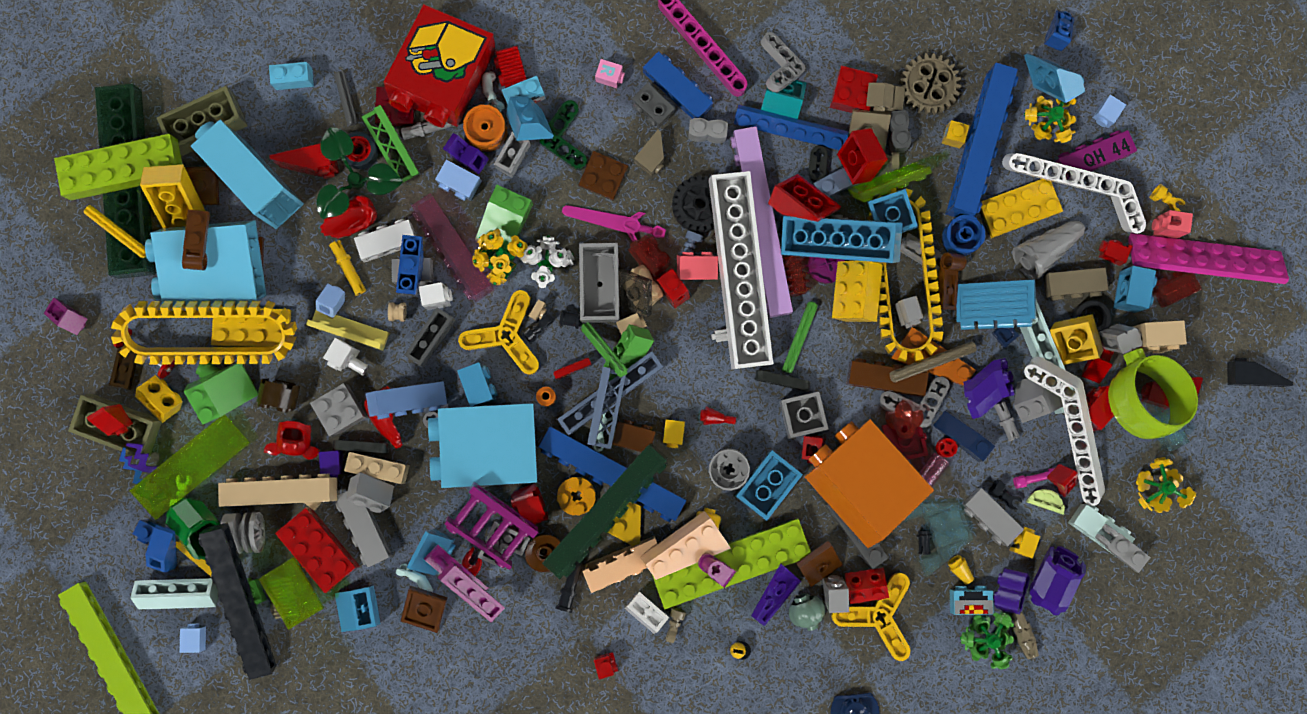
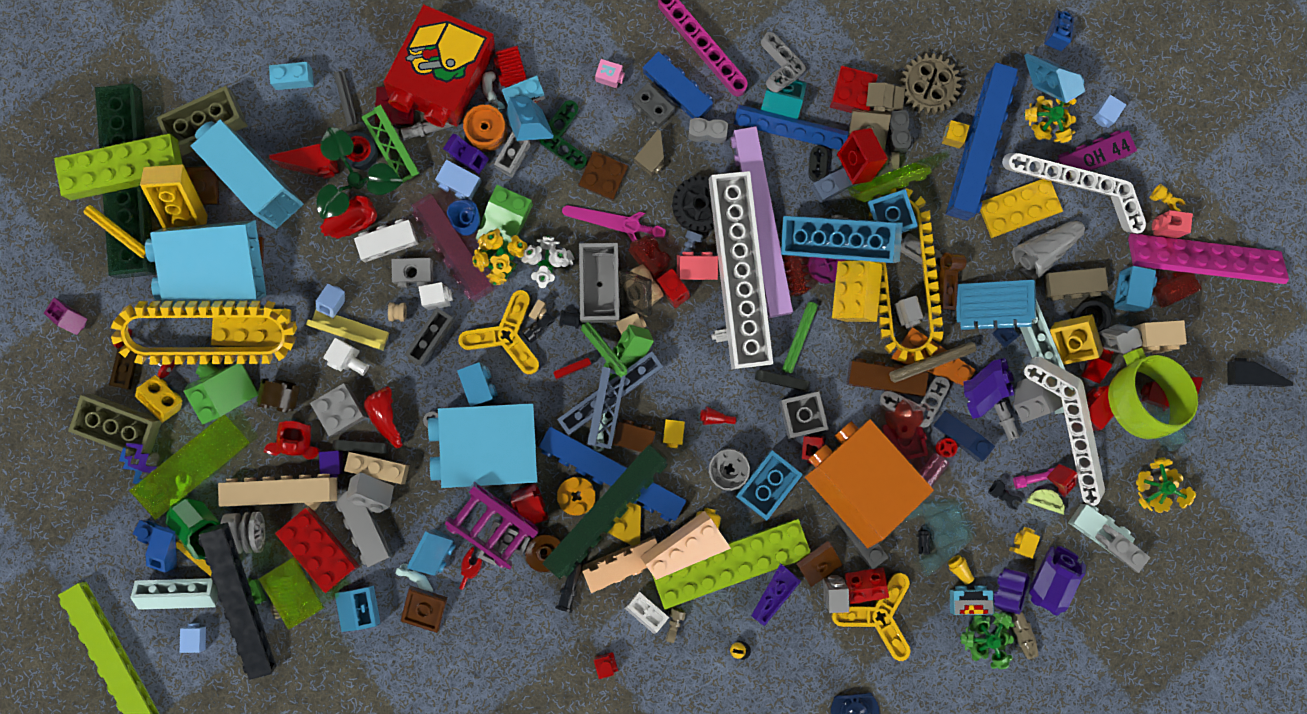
red slope [86,404,133,436] -> none
reddish brown plate [182,210,210,271] -> none
yellow pin [329,240,367,296] -> none
medium blue brick [366,381,447,419] -> none
blue slope [396,235,424,295] -> none
magenta fence [424,545,505,623] -> none
orange brick [536,387,557,407] -> none
magenta piece [698,553,736,588] -> none
red slope [768,174,841,222] -> none
sand green plant [789,593,825,631] -> none
blue brick [942,215,985,256] -> none
light grey brick [961,488,1024,546] -> none
red brick [1098,240,1133,266] -> none
none -> blue piece [447,199,480,236]

